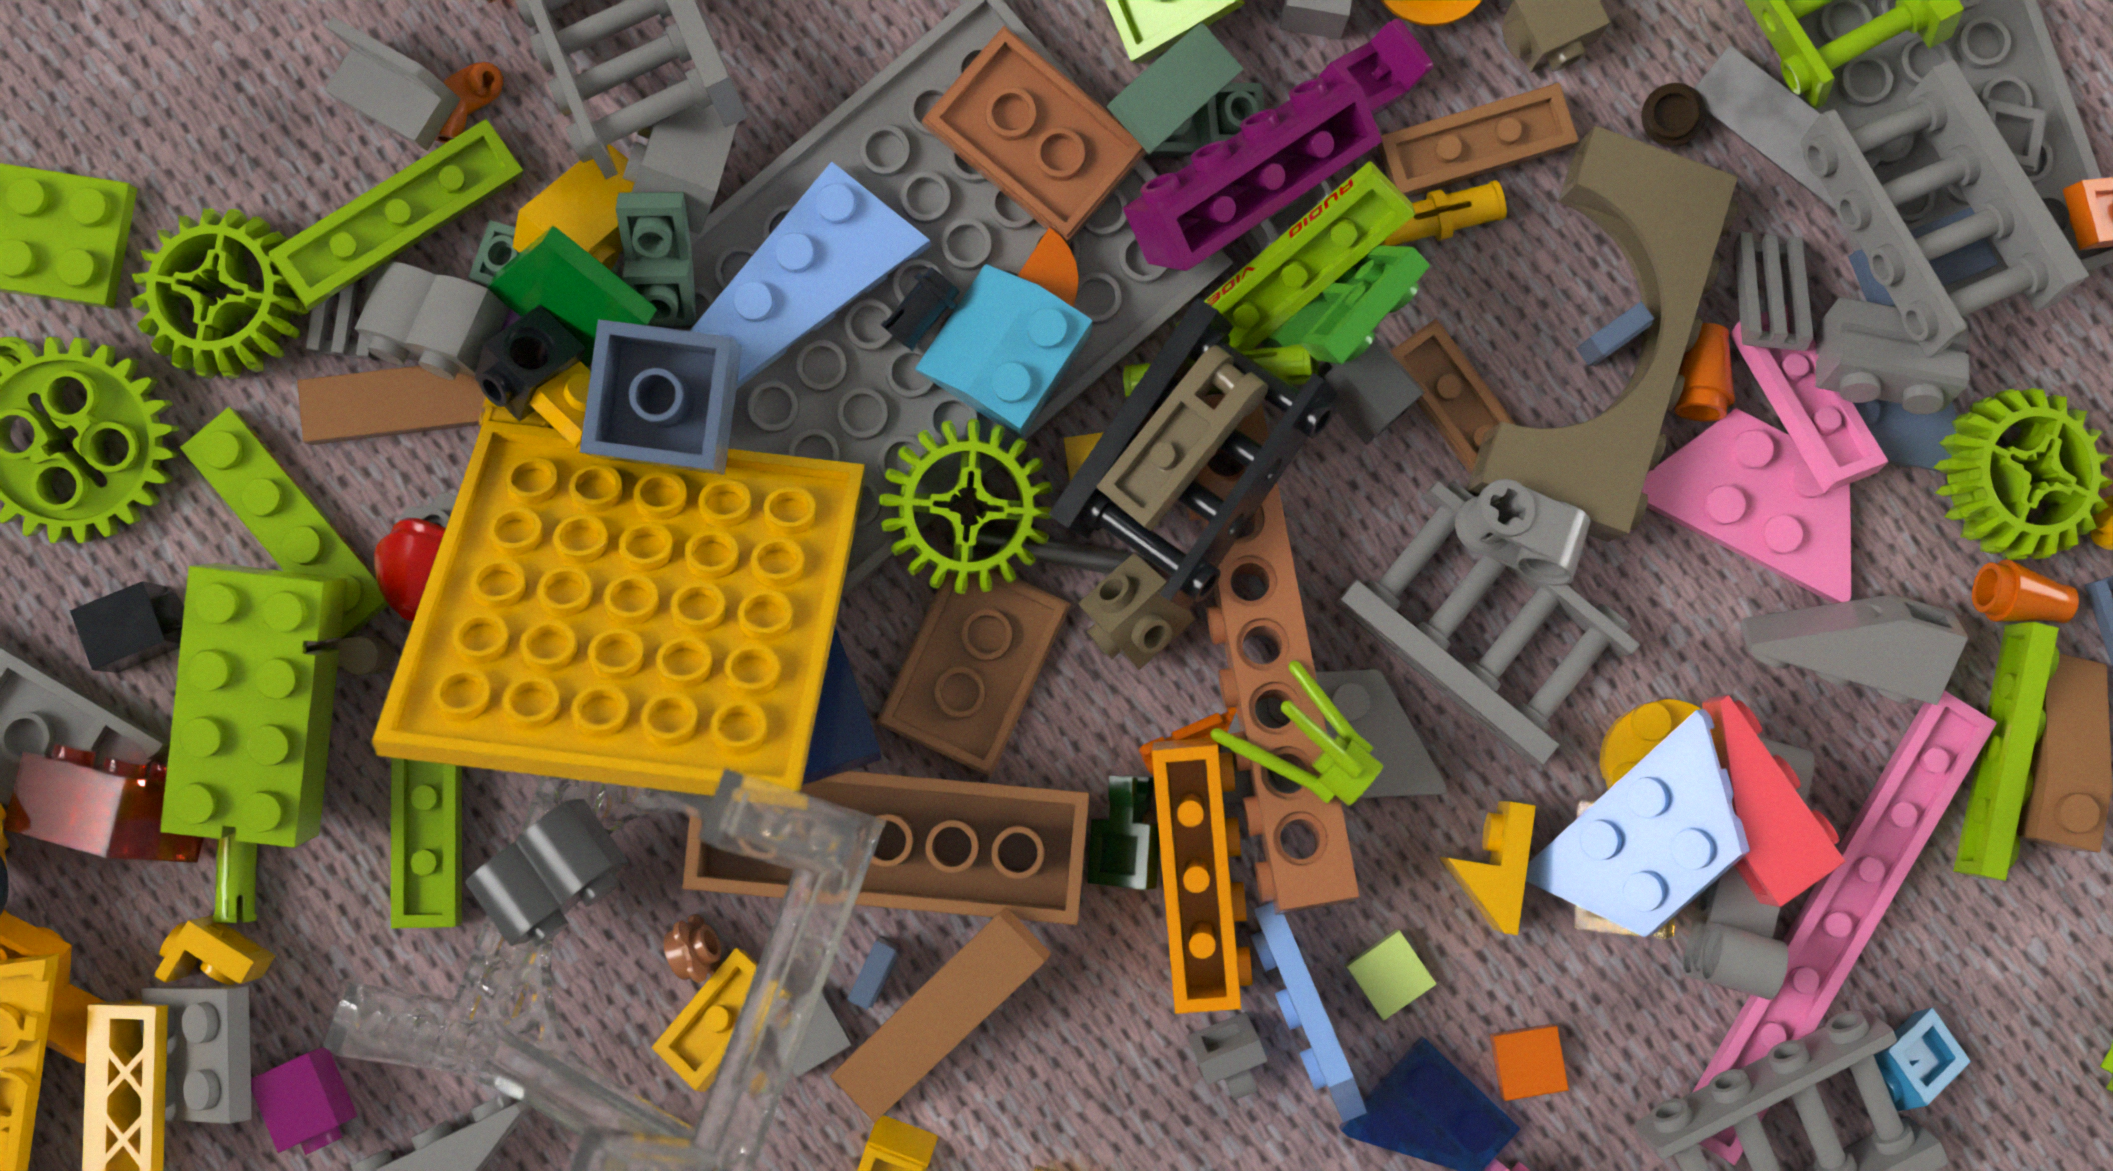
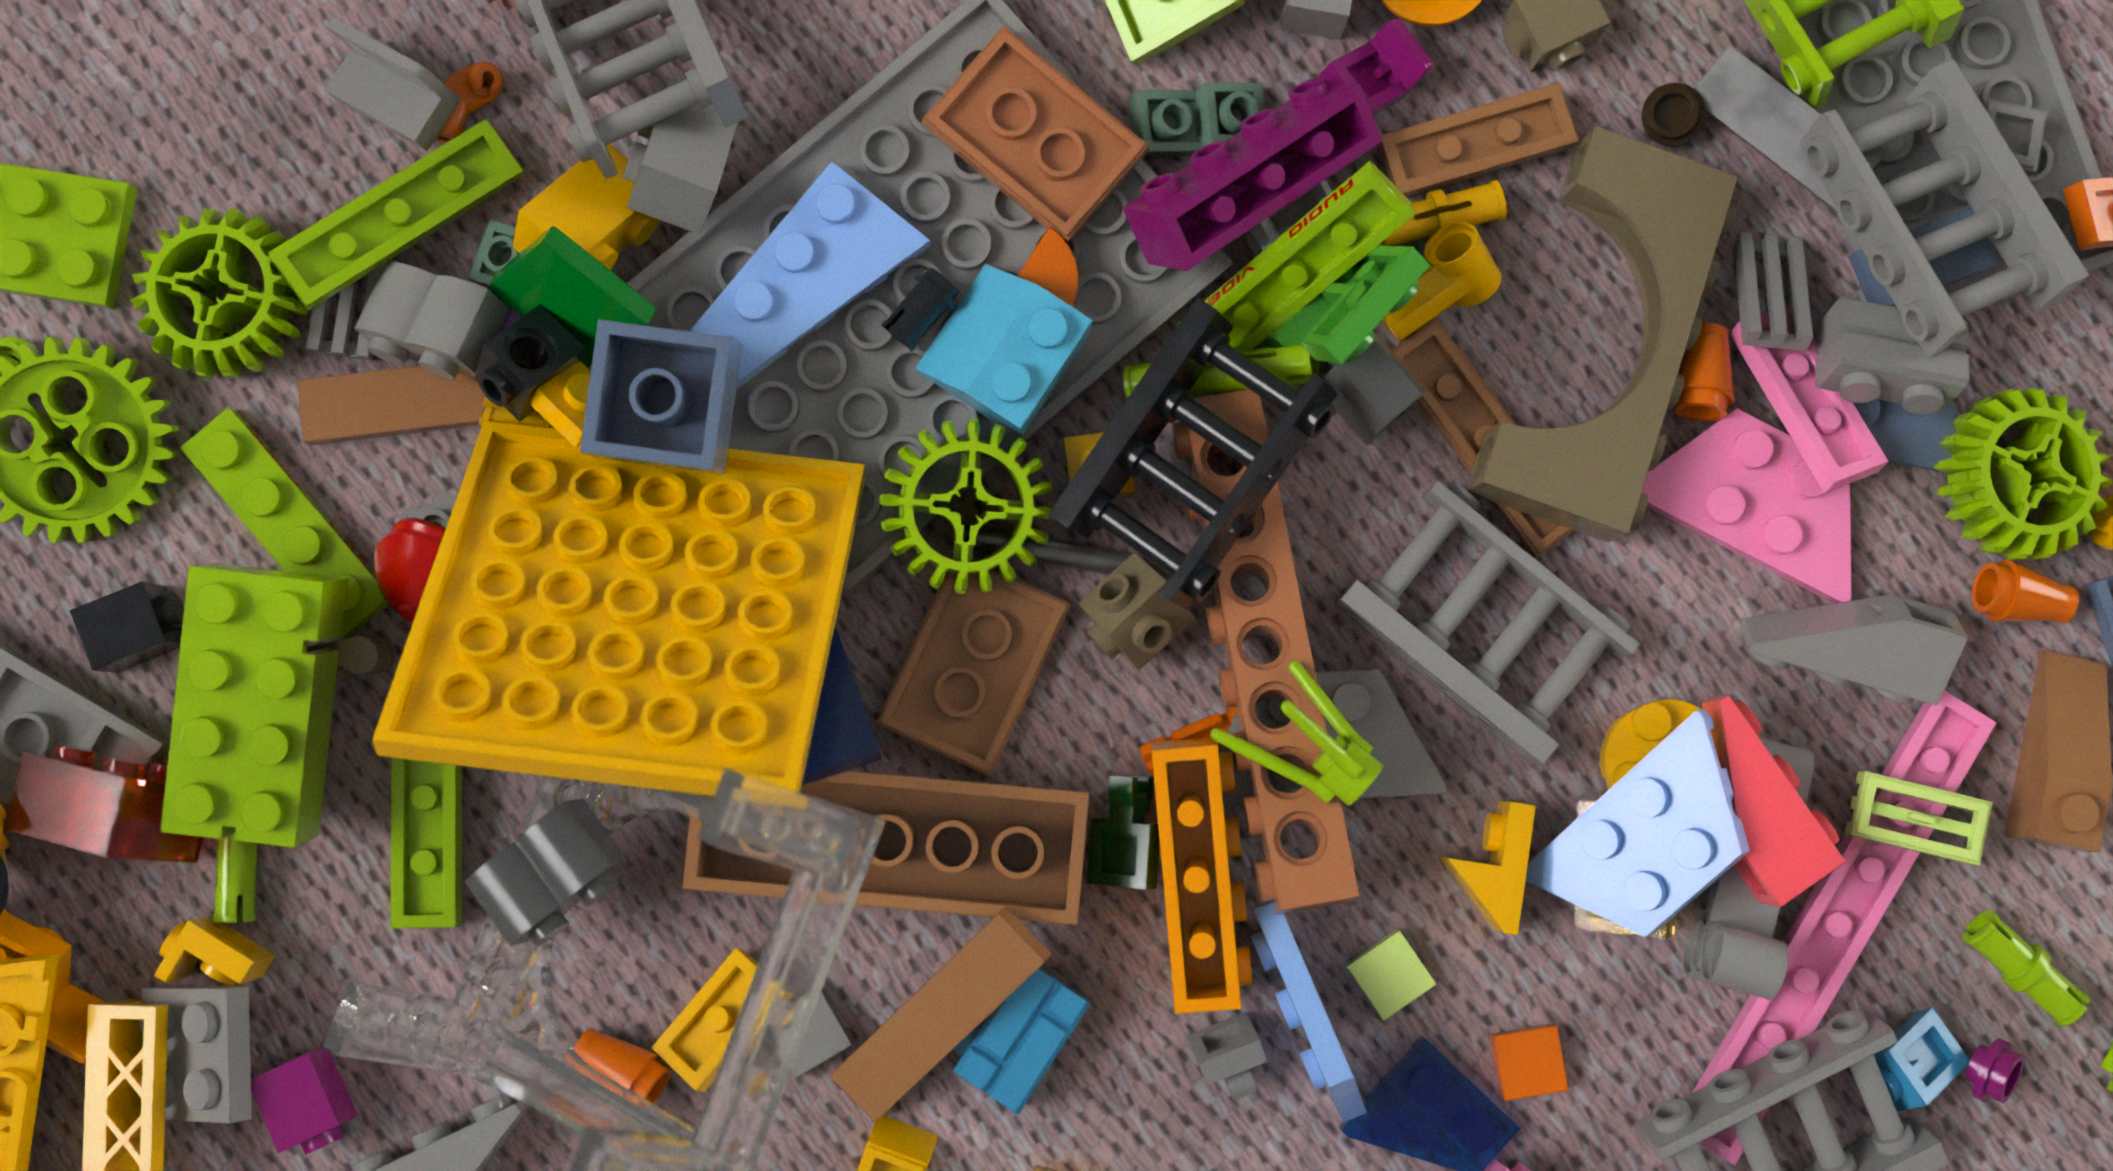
sand green slope [615,192,696,326] -> none
nougat plate [664,914,721,983] -> none
sand blue tile [847,936,902,1010] -> none
dark tan plate [1096,345,1269,531] -> none
sand green slope [1106,22,1244,155] -> none
light grey piece [1455,479,1591,586] -> none
sand blue tile [1576,301,1654,367] -> none
lime plate [1953,622,2059,881] -> none
none -> orange cone [570,1028,671,1114]
none -> dark azure brick [953,966,1091,1114]
none -> yellow piece [1382,222,1502,343]
none -> yellowish green tile [1844,771,1993,866]
none -> lime pin [1962,910,2091,1027]
none -> magenta plate [1966,1038,2024,1103]

